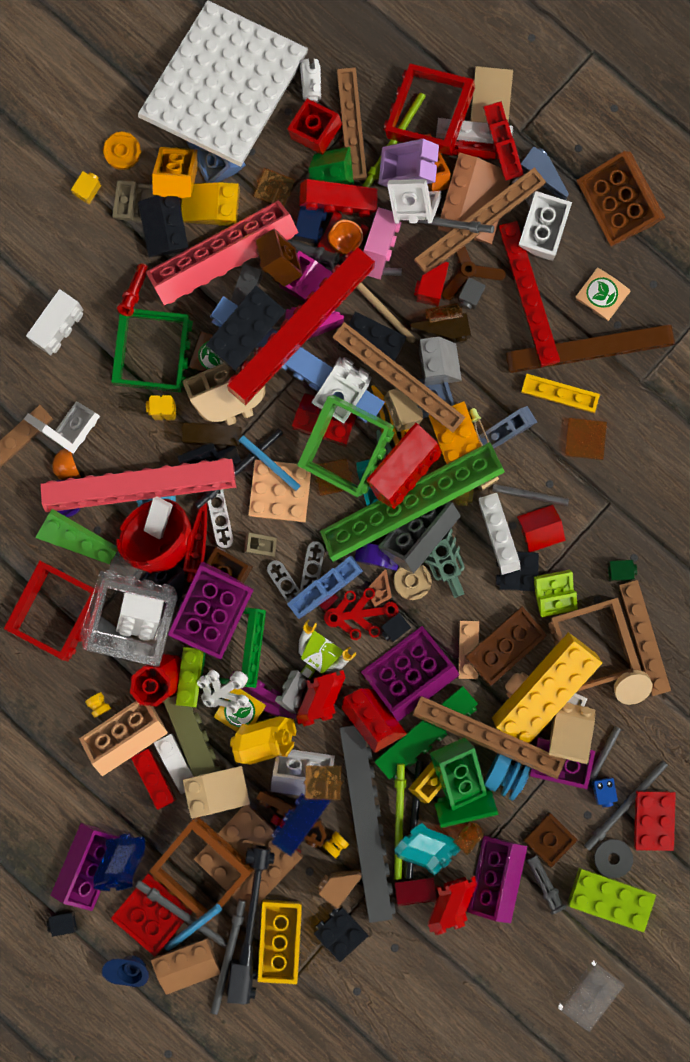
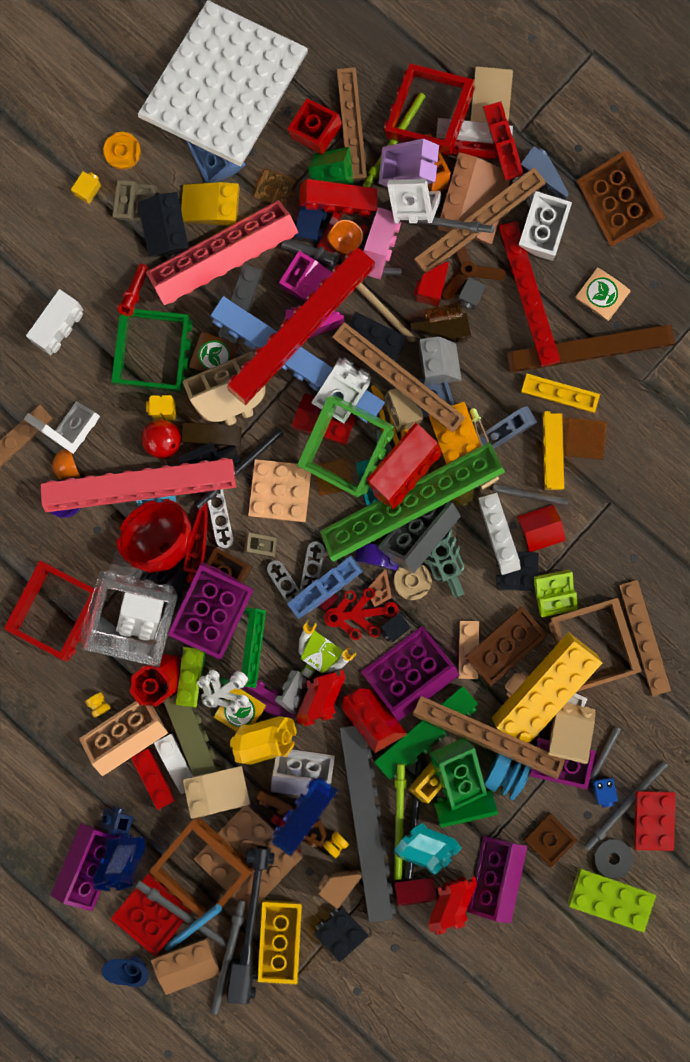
bright green wing [35,509,118,564] -> none
black brick [46,911,78,937] -> none
white tile [144,496,173,539] -> none
light orange brick [152,147,198,198] -> none
black brick [205,286,286,372] -> none
dark azure bar [239,435,301,491] -> none
reddish brown brick [256,229,303,287] -> none
white piece [300,59,321,103] -> none
clear orange piece [303,766,343,800] -> none
clear orange slope [453,821,484,855] -> none
dark grey pin [527,855,567,915] -> none
clear slope [558,961,625,1032] -> none
dark green brick [608,560,637,582] -> none
tan tile [614,670,653,705] -> none
none -> dark blue brick [99,806,133,836]
none -> red piece [141,419,181,459]
none -> yellow fence [542,411,564,490]

